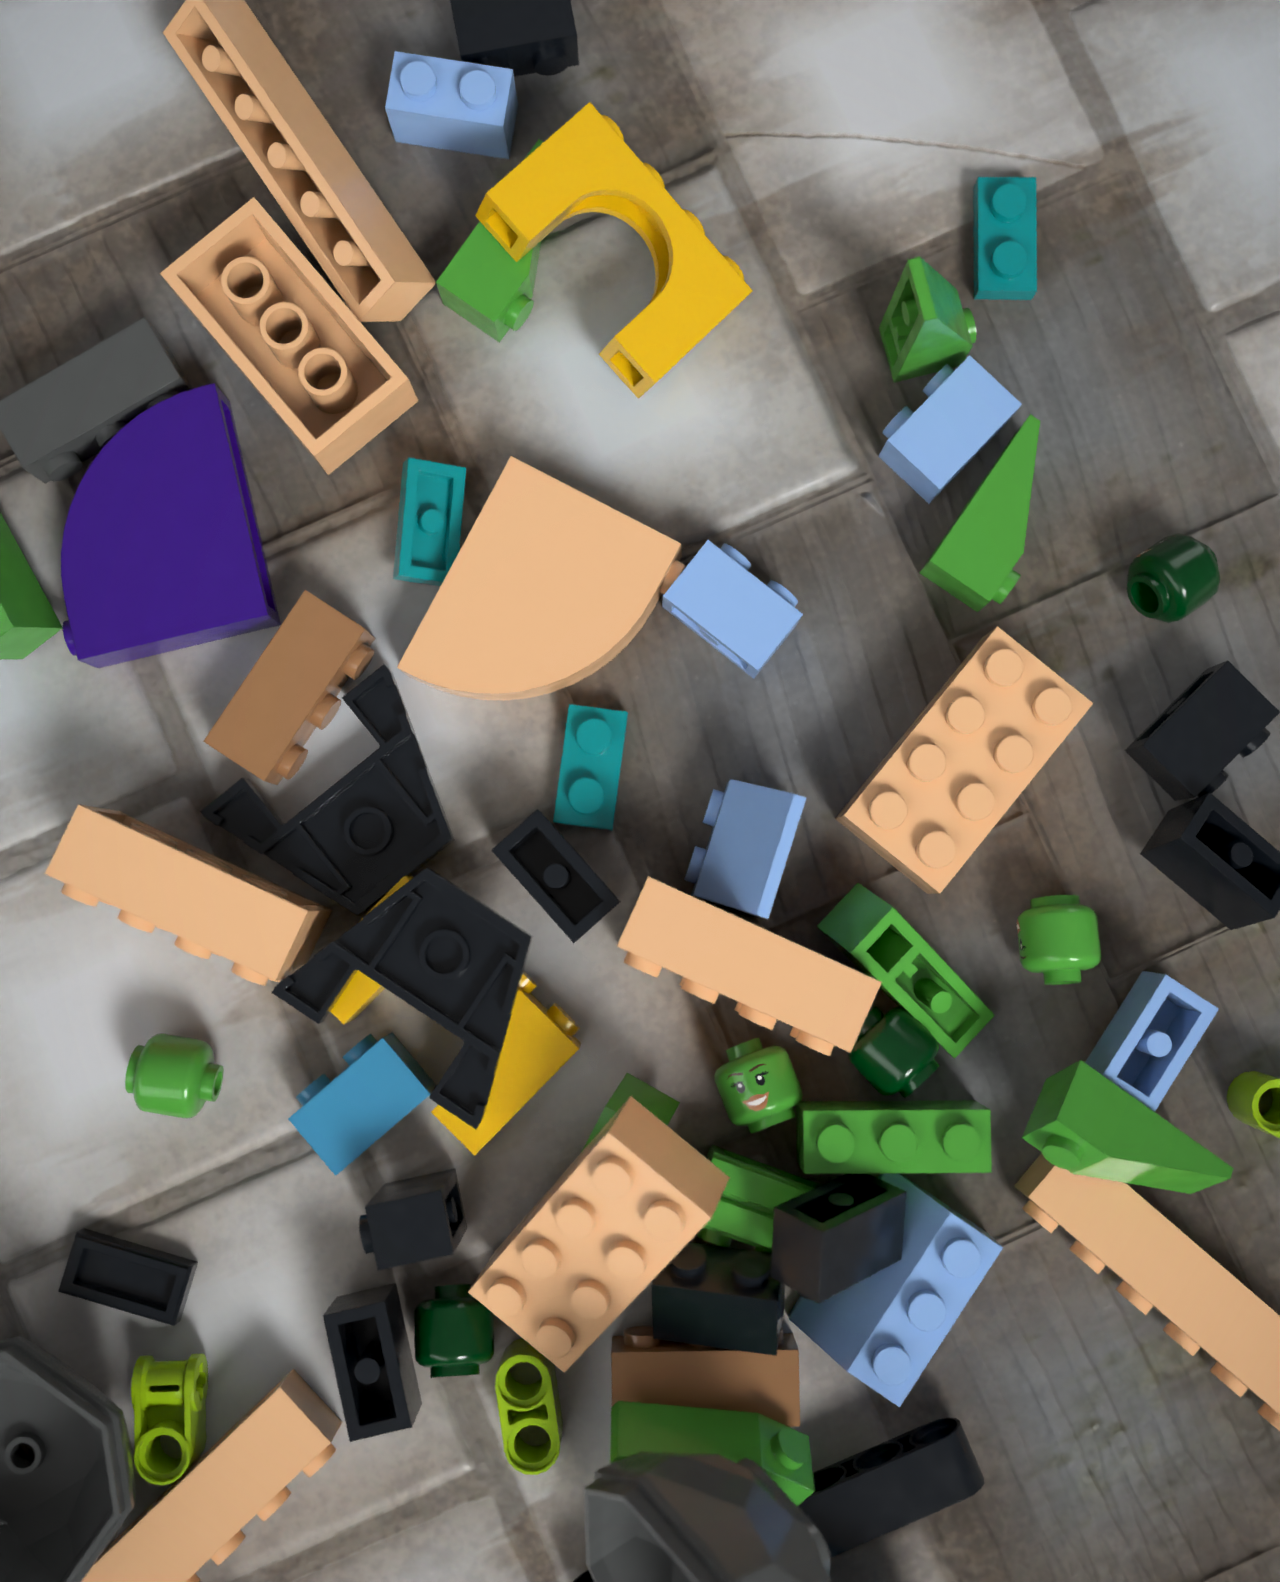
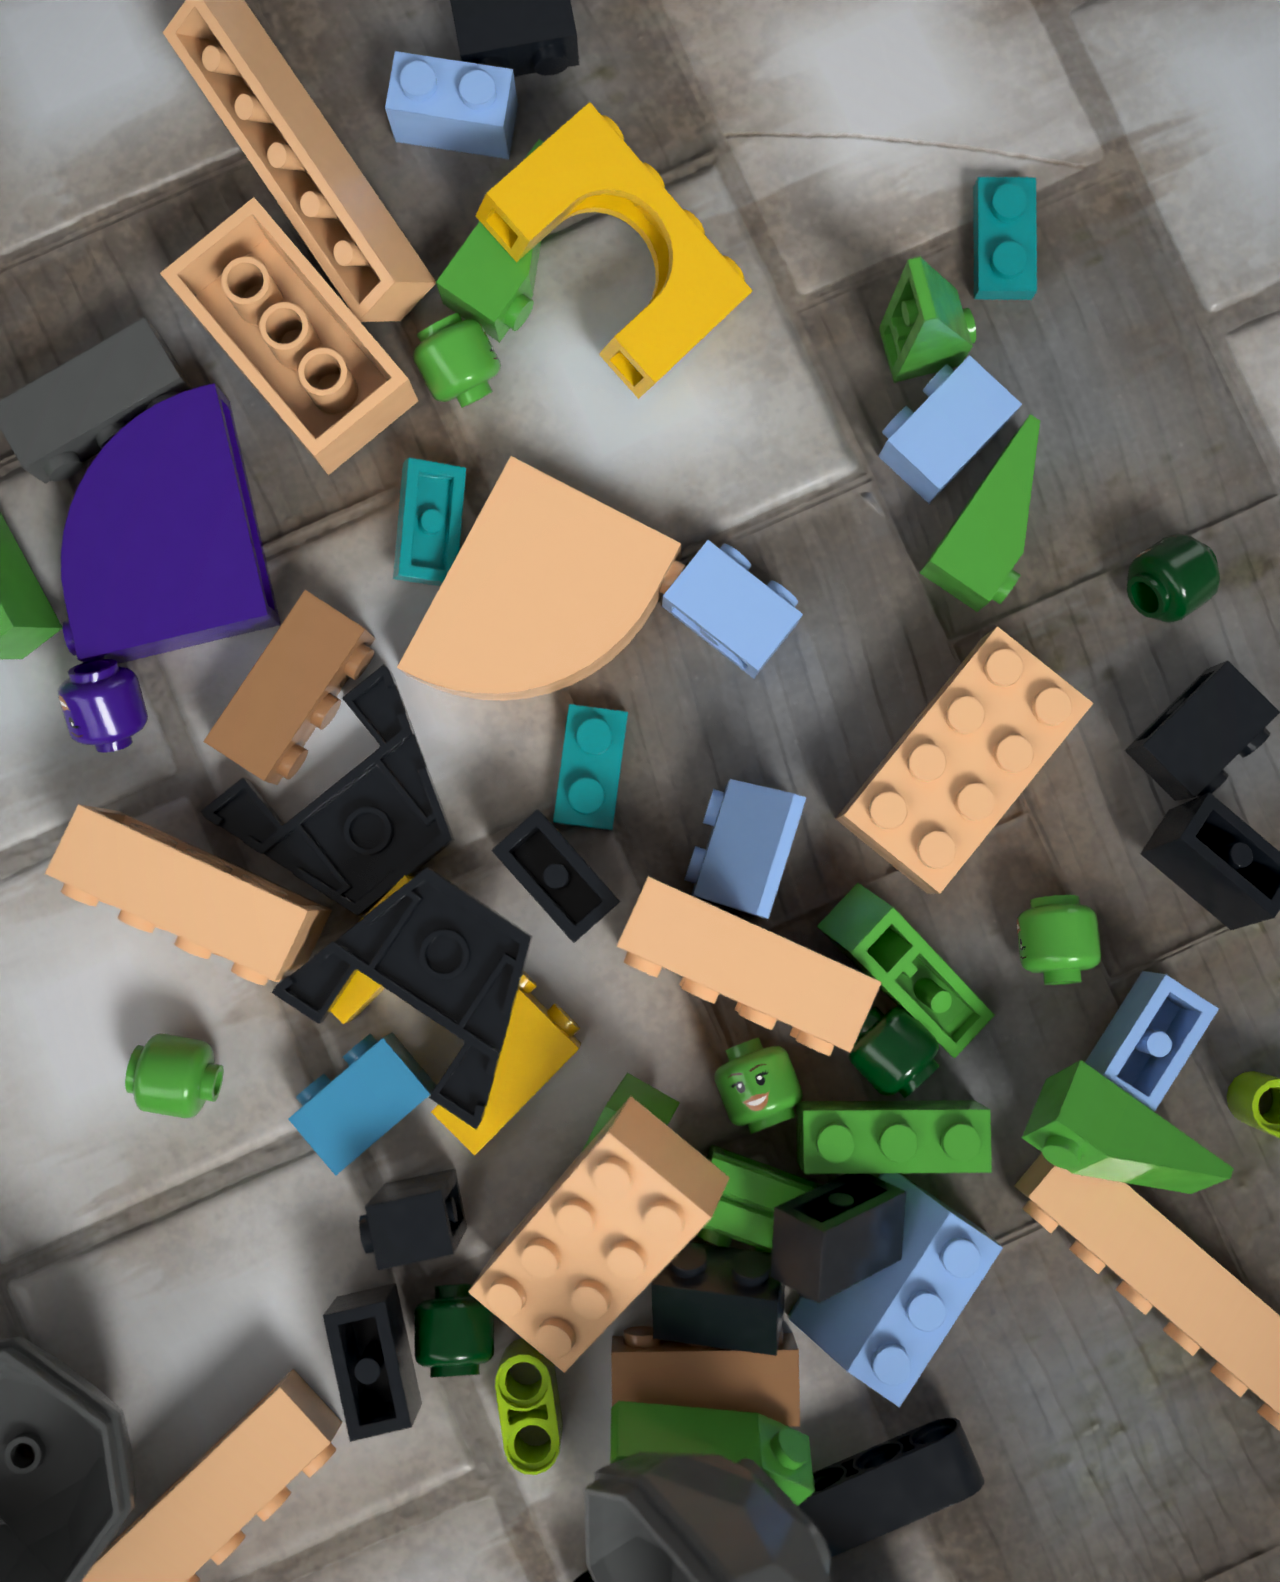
black tile [58,1228,198,1326] -> none
lime piece [131,1353,209,1485] -> none
none -> dark purple head [58,659,148,753]
none -> bright green head [412,313,501,408]

